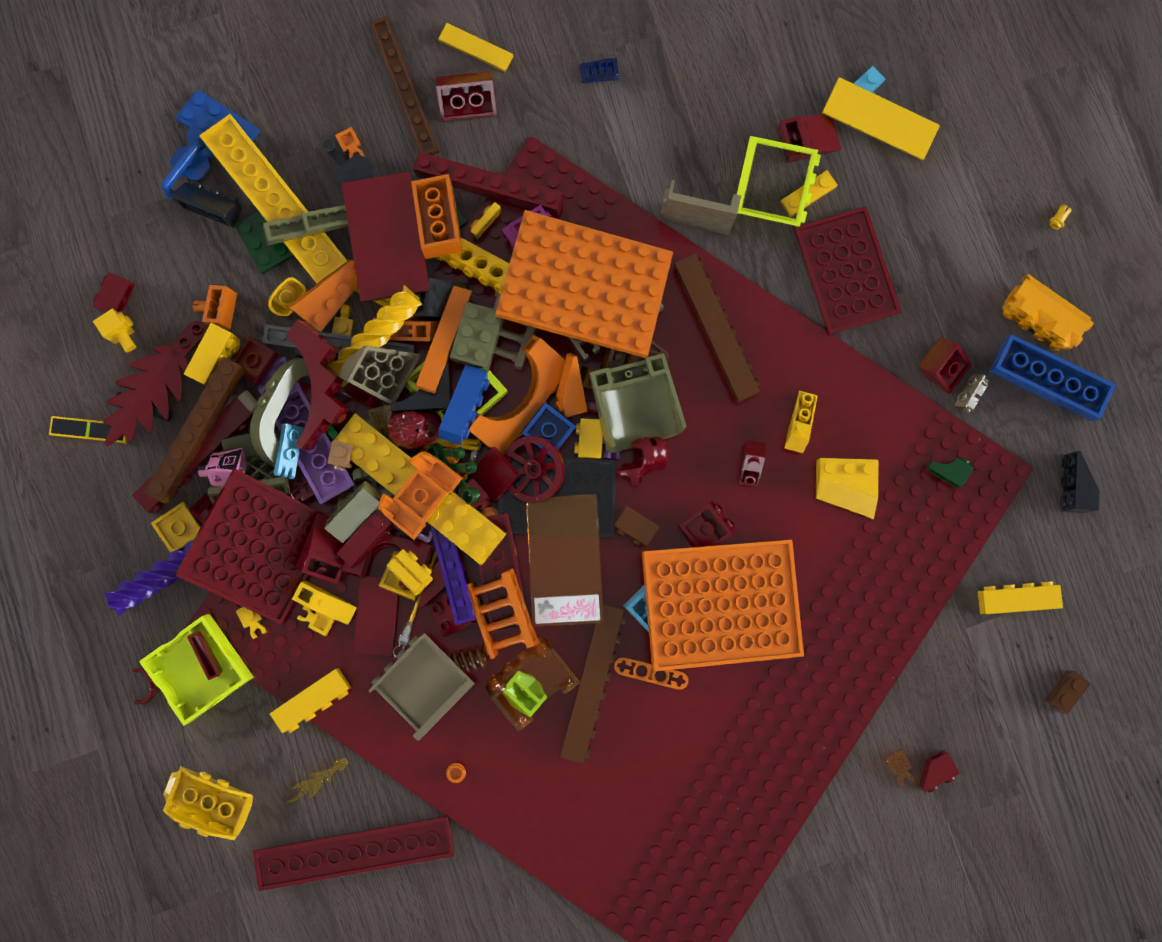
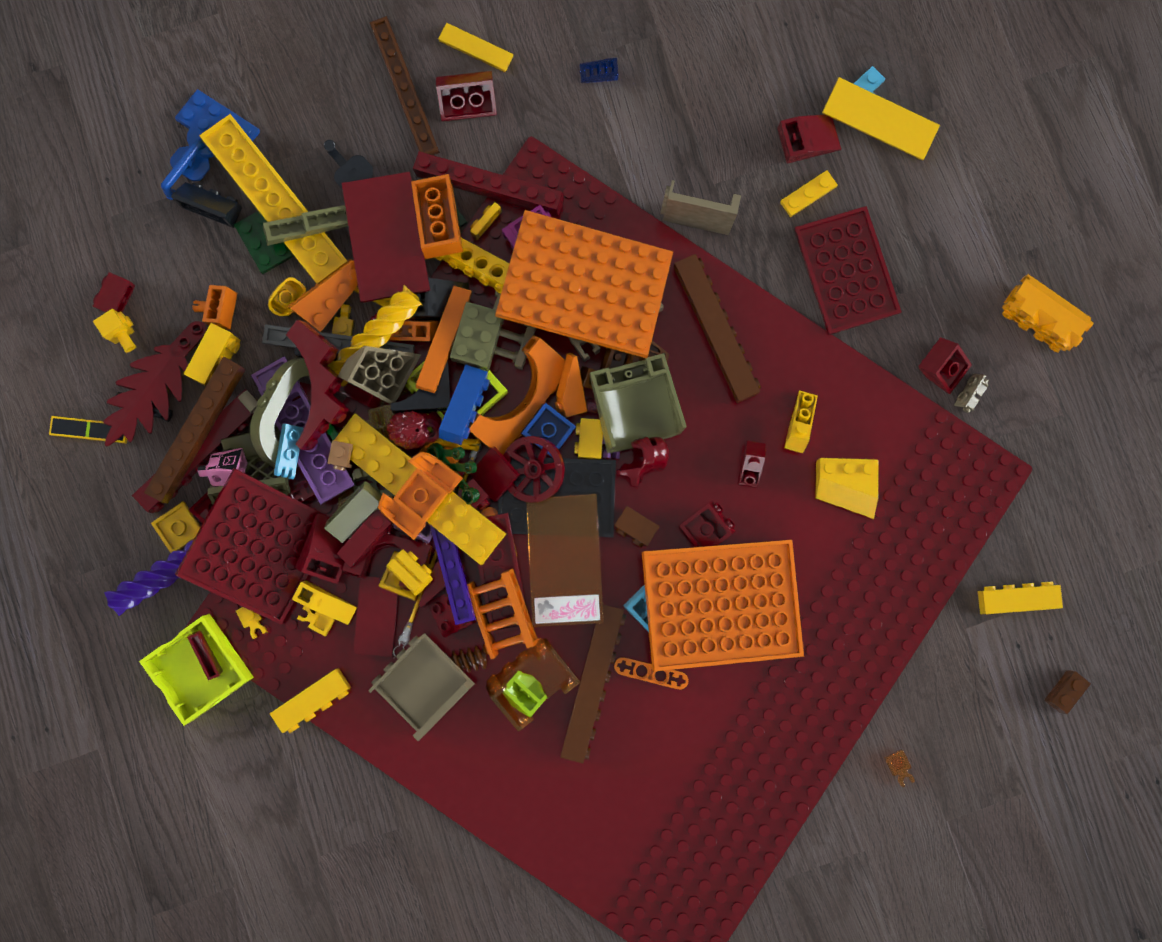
dark red helmet [132,668,158,705] -> none
yellow slope [163,766,253,840] -> none
dark red tile [233,336,279,386] -> none
dark red plate [253,816,454,891] -> none
clear yellow piece [287,757,349,804] -> none
orange plate [335,127,365,158] -> none
orange plate [446,763,466,783] -> none
neon yellow window [737,136,821,227] -> none
dark red slope [919,750,960,793] -> none
dark green arch [924,457,974,489] -> none
blue brick [989,334,1116,422] -> none
yellow pin [1049,205,1071,230] -> none
black slope [1060,451,1100,513] -> none

